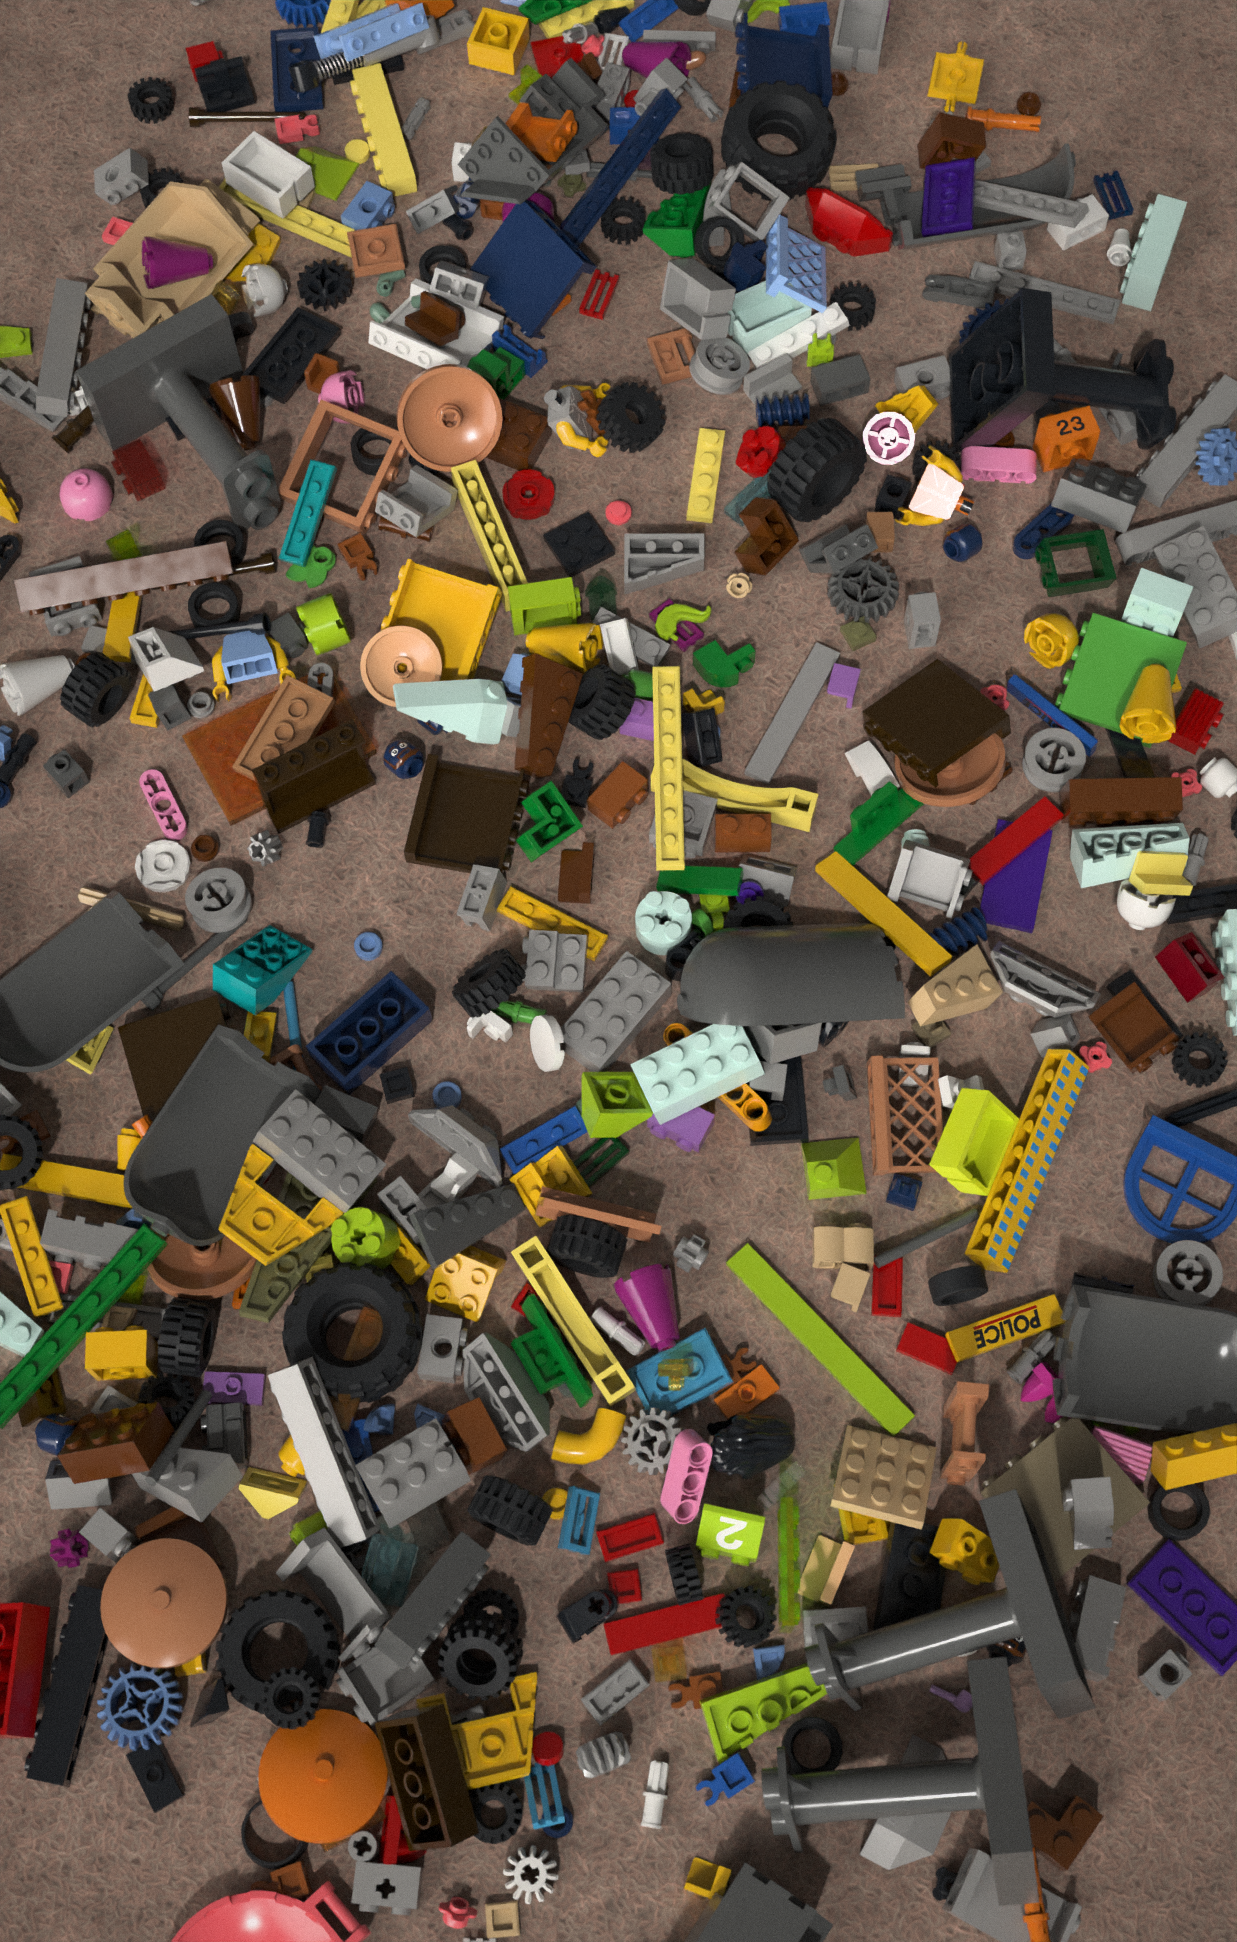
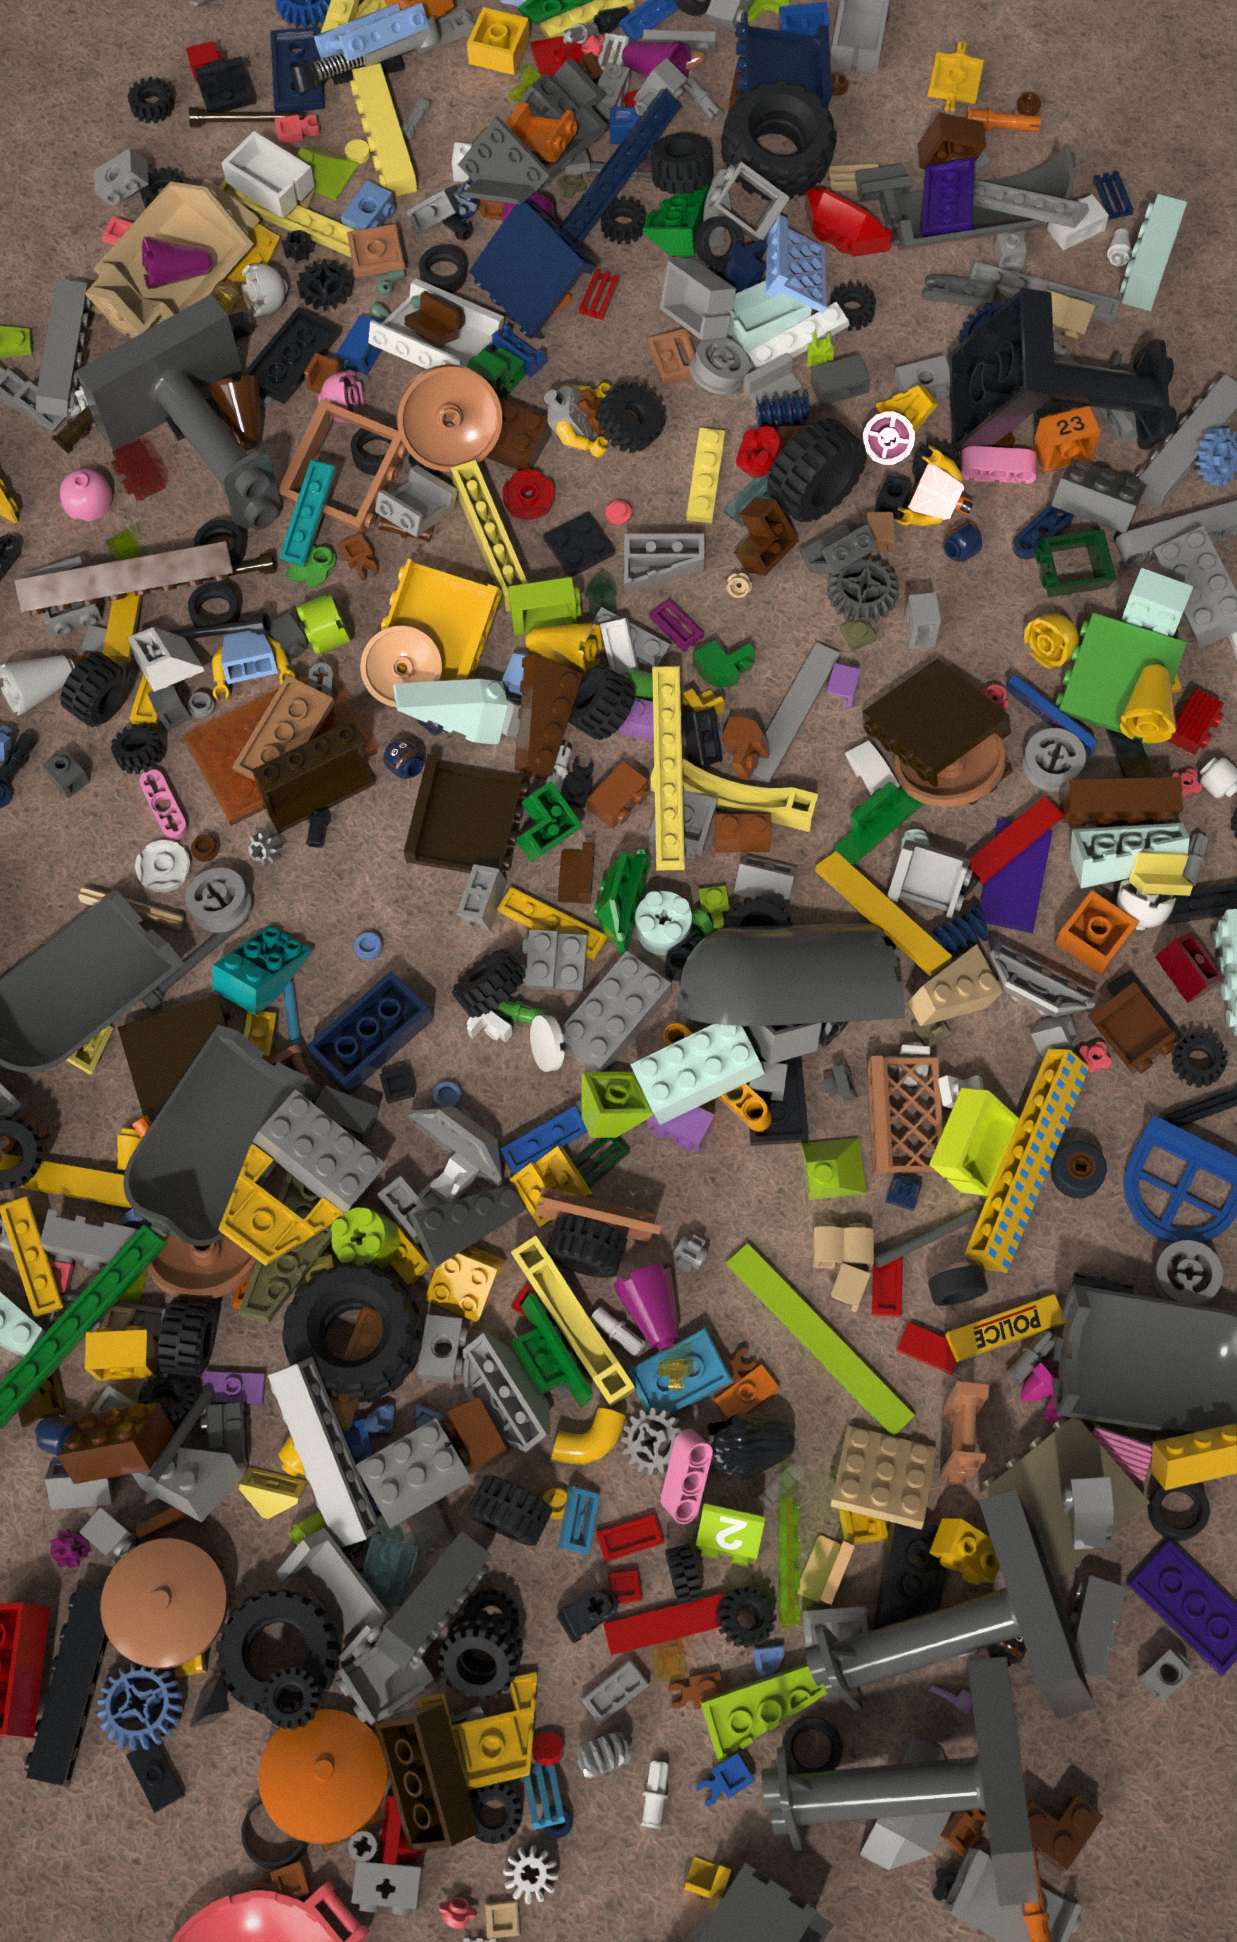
light grey brick [429,260,489,308] -> none
lime piece [655,604,711,641] -> none
green tile [656,866,744,896] -> none
dark purple plate [736,881,764,905] -> none
none -> black tyre [111,723,165,774]
none -> black gear [281,230,314,263]
none -> blue hinge [336,315,383,375]
none -> white axle [546,745,572,792]
none -> green wedge [594,848,651,956]
none -> dark orange brick [721,716,770,780]
none -> dark orange plate [940,1809,987,1858]
none -> tan brick [1047,291,1095,341]
none -> black wheel [1051,1142,1107,1198]
none -> orange brick [1055,890,1139,976]

